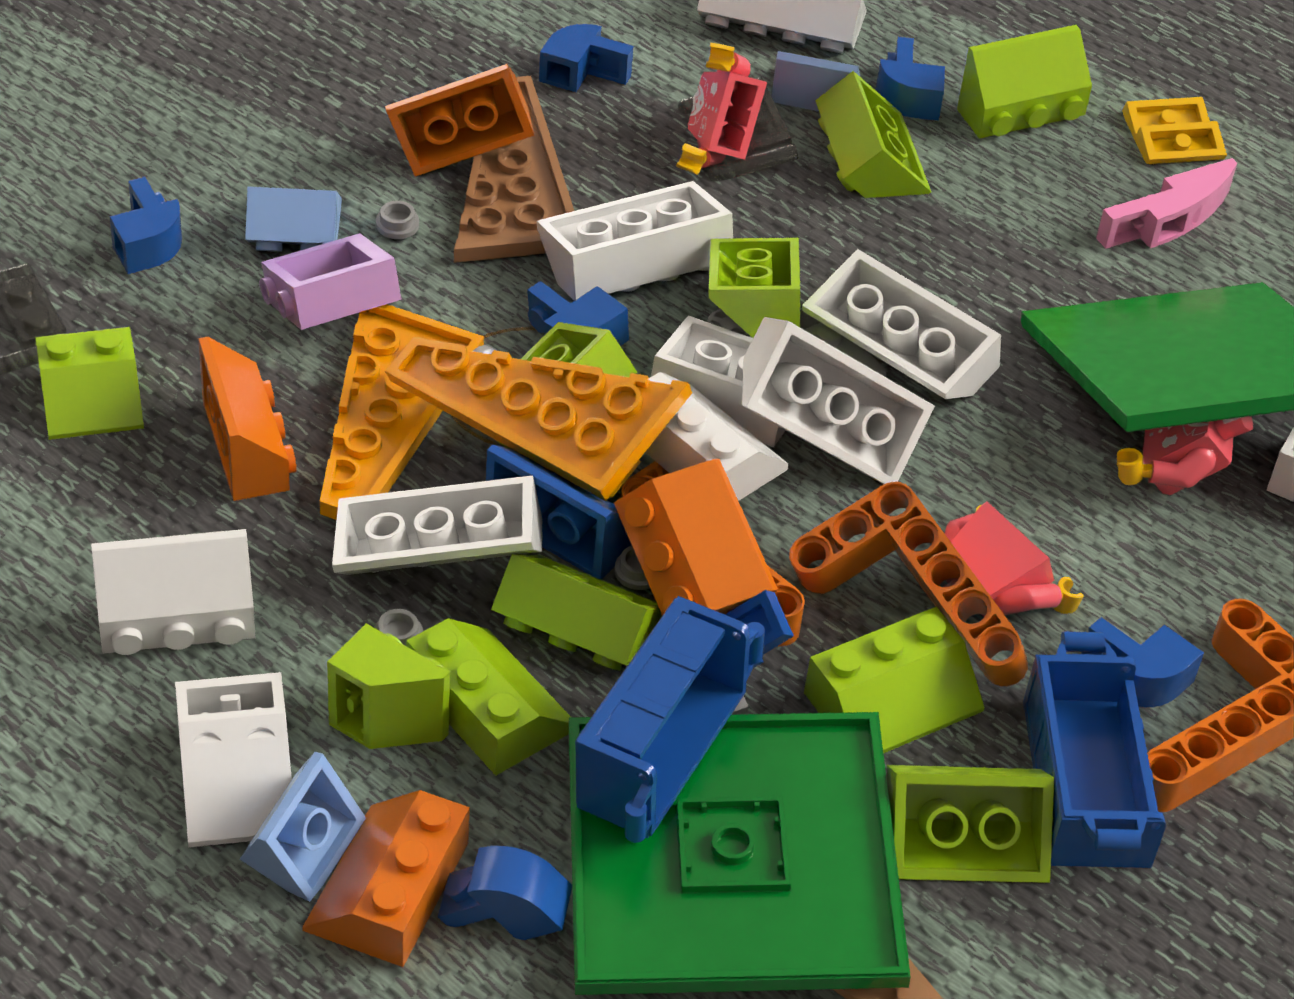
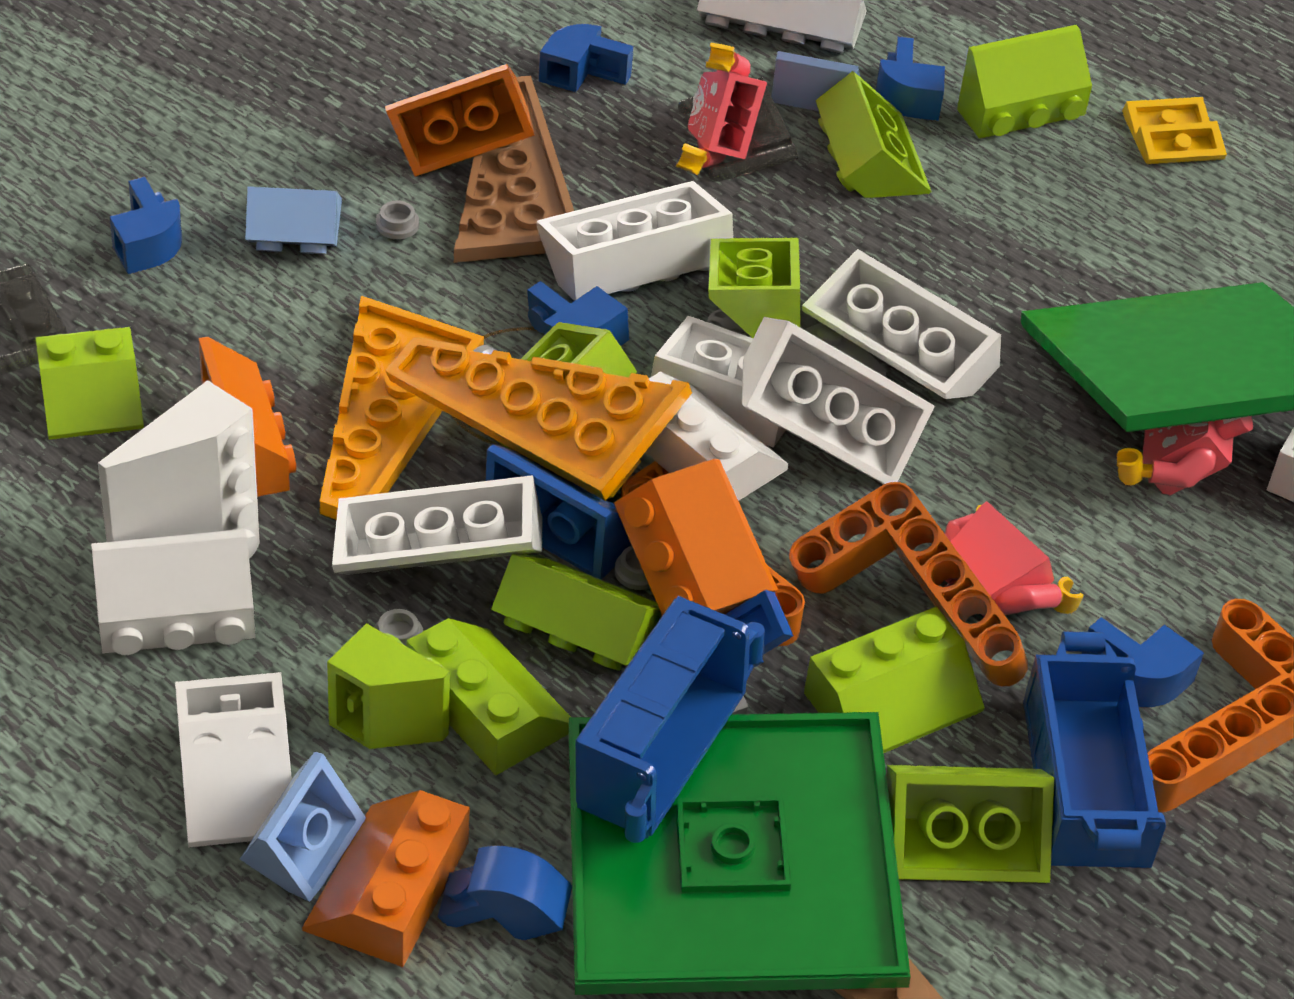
lavender window [259,233,401,330] -> none
bright pink slope [1096,158,1237,249] -> none
none -> white slope [98,380,260,558]

